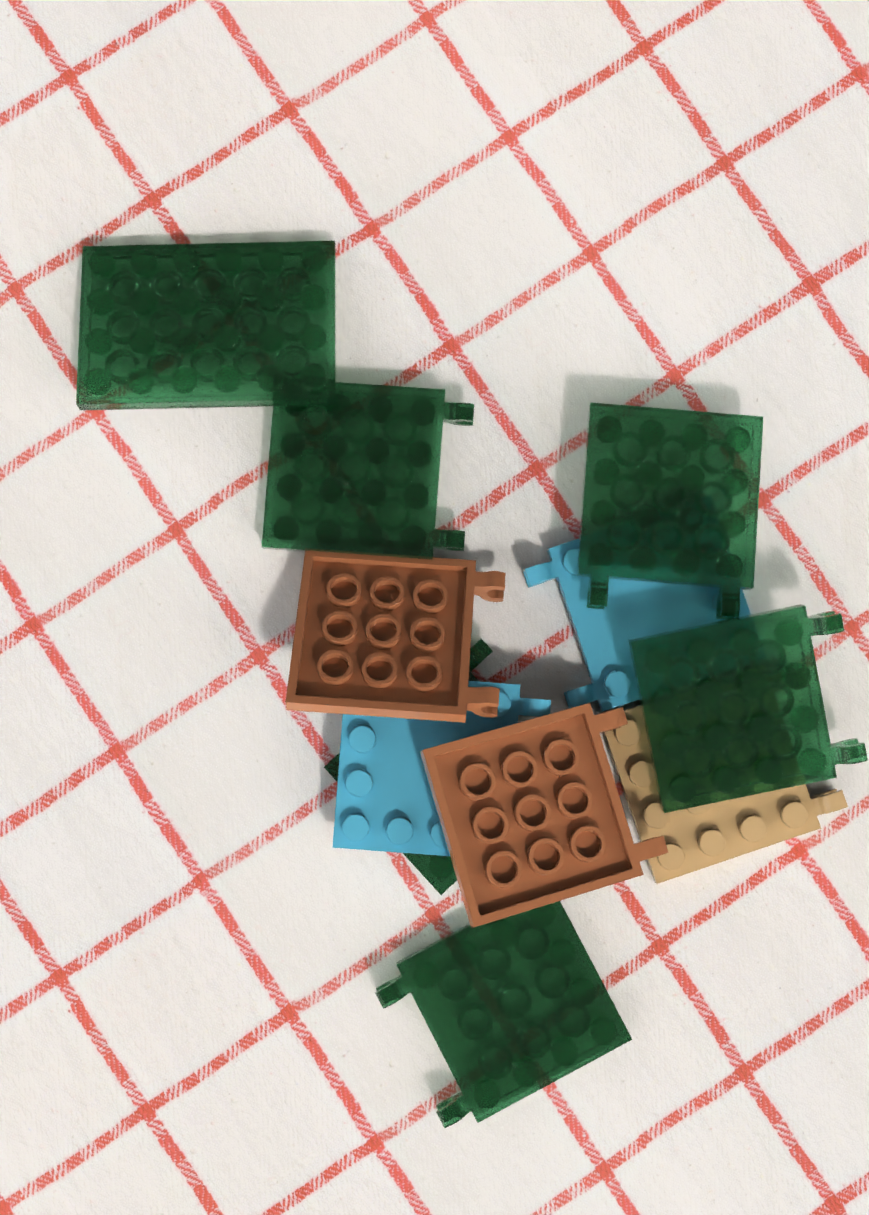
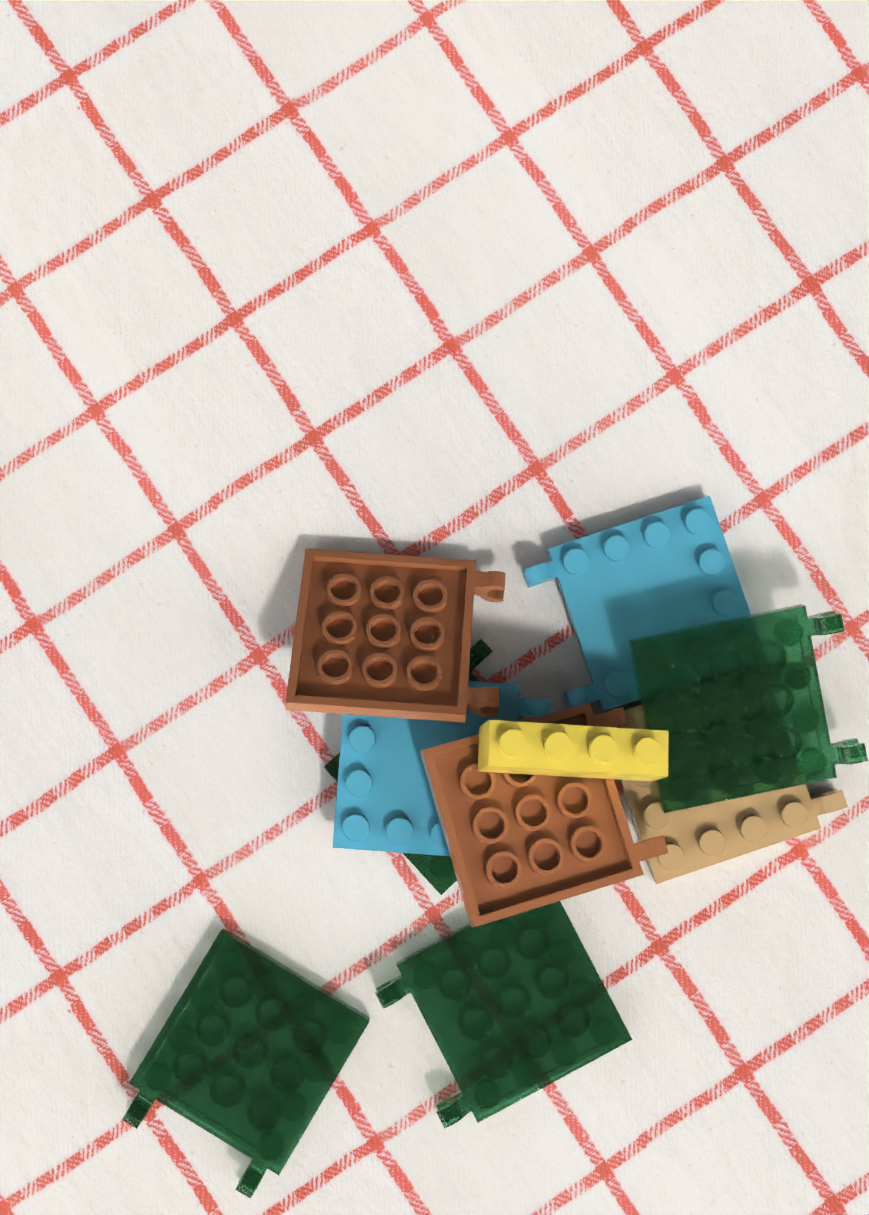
clear green plate [76,241,337,410] -> none
clear green plate [262,378,474,560] -> none
clear green plate [577,403,763,620] -> none
none -> clear green plate [122,928,370,1199]
none -> light yellow brick [477,720,669,781]

